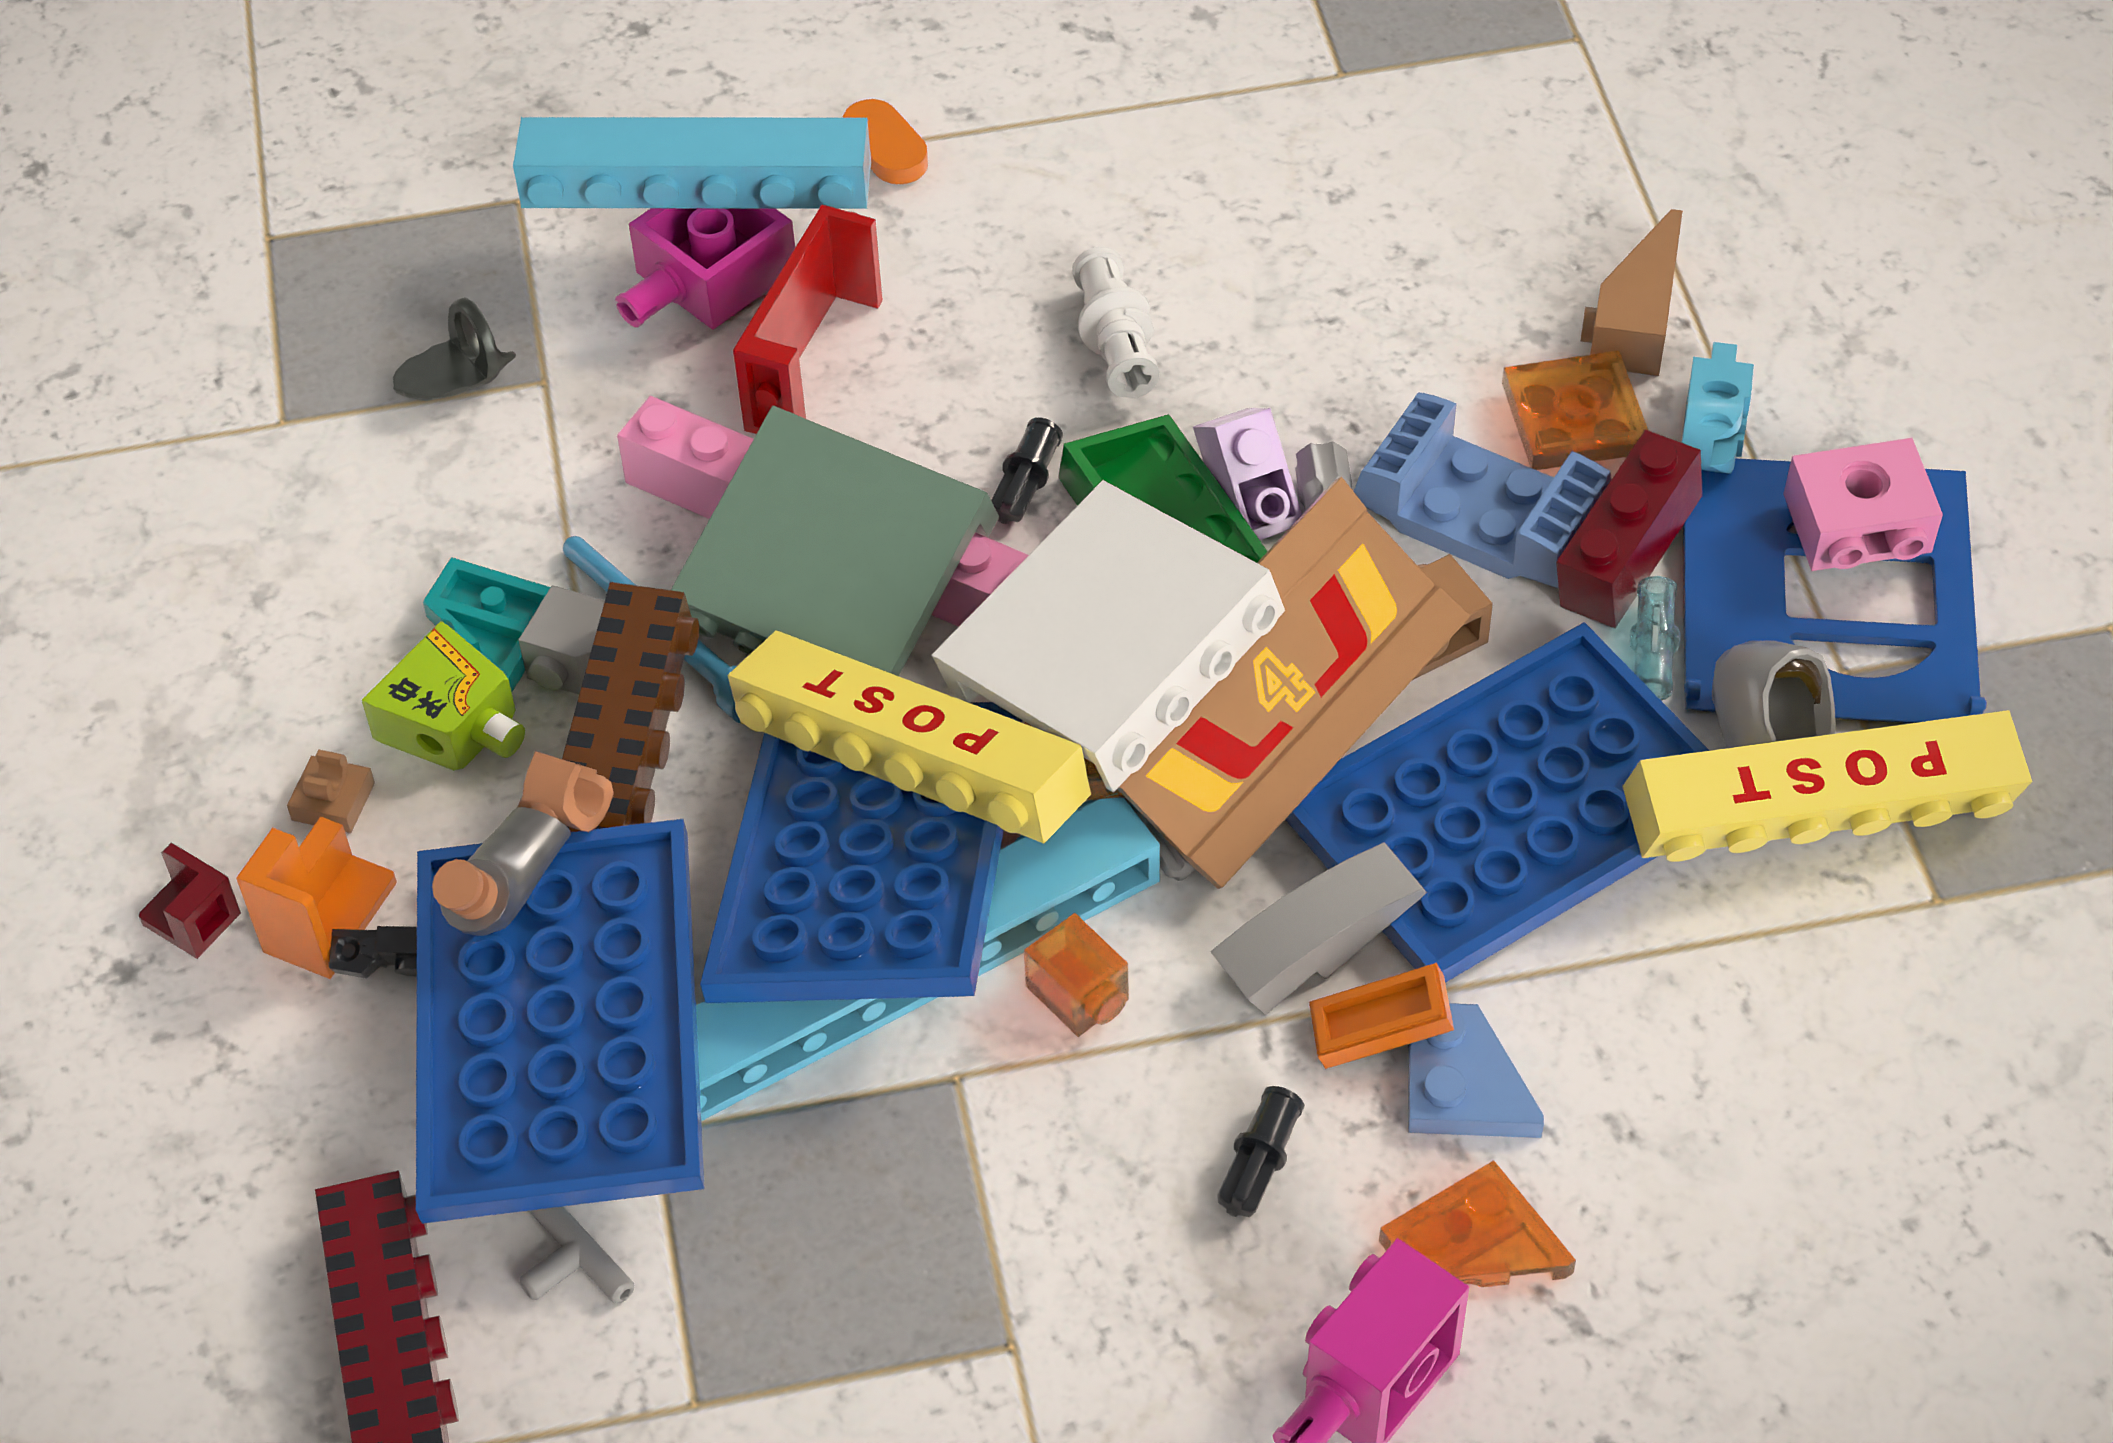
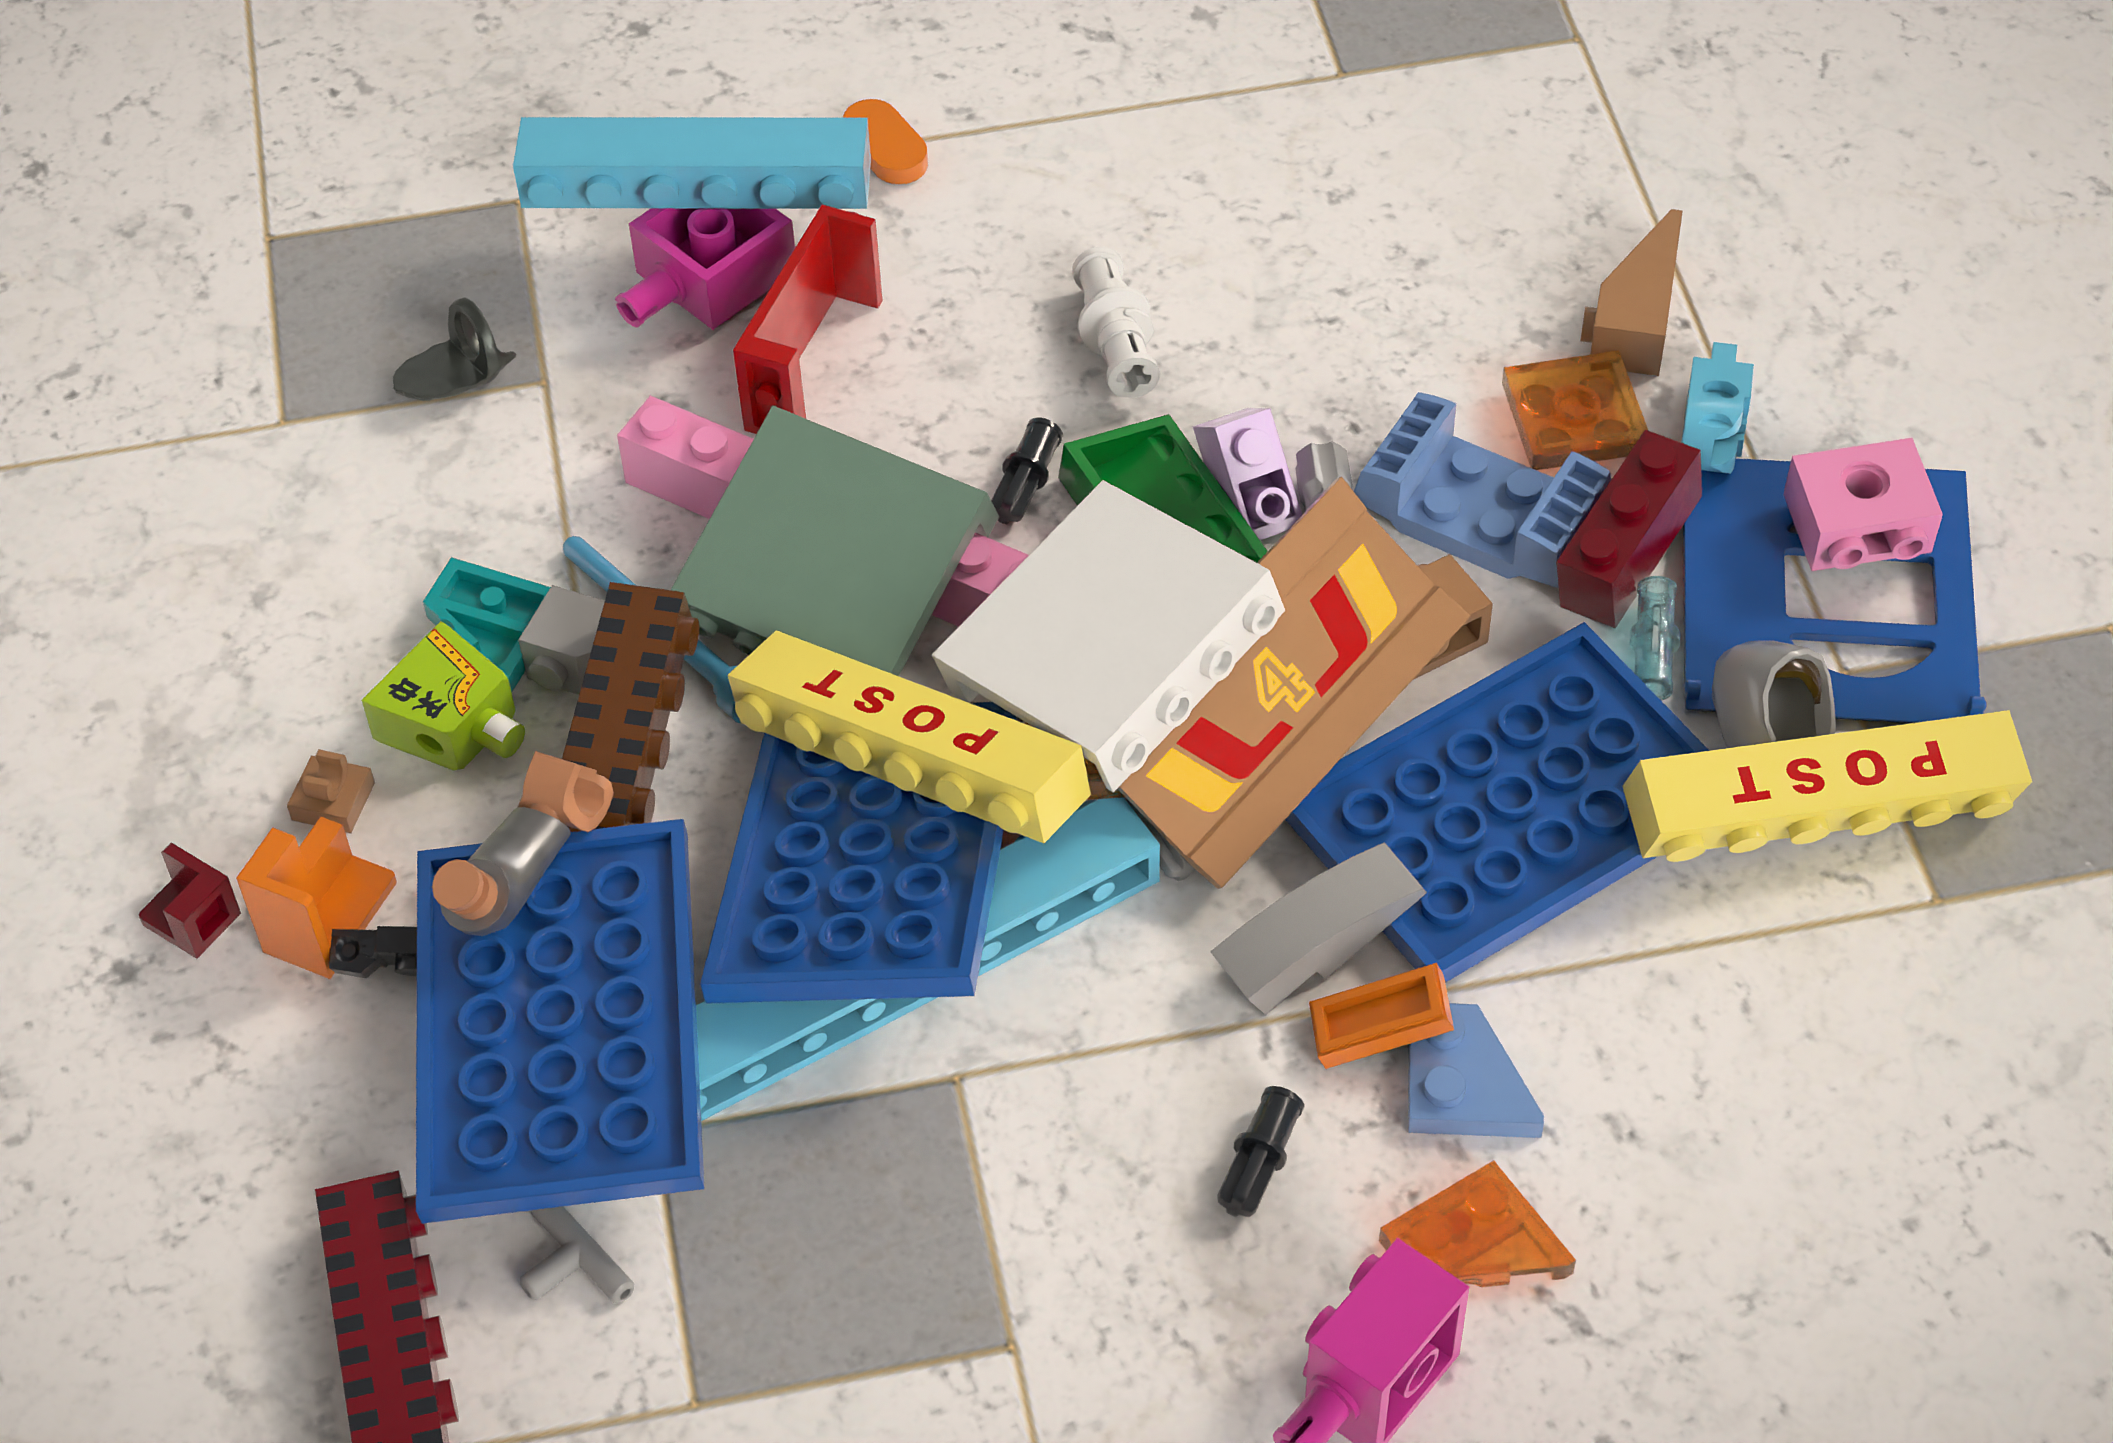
clear orange brick [1024,913,1129,1037] -> none

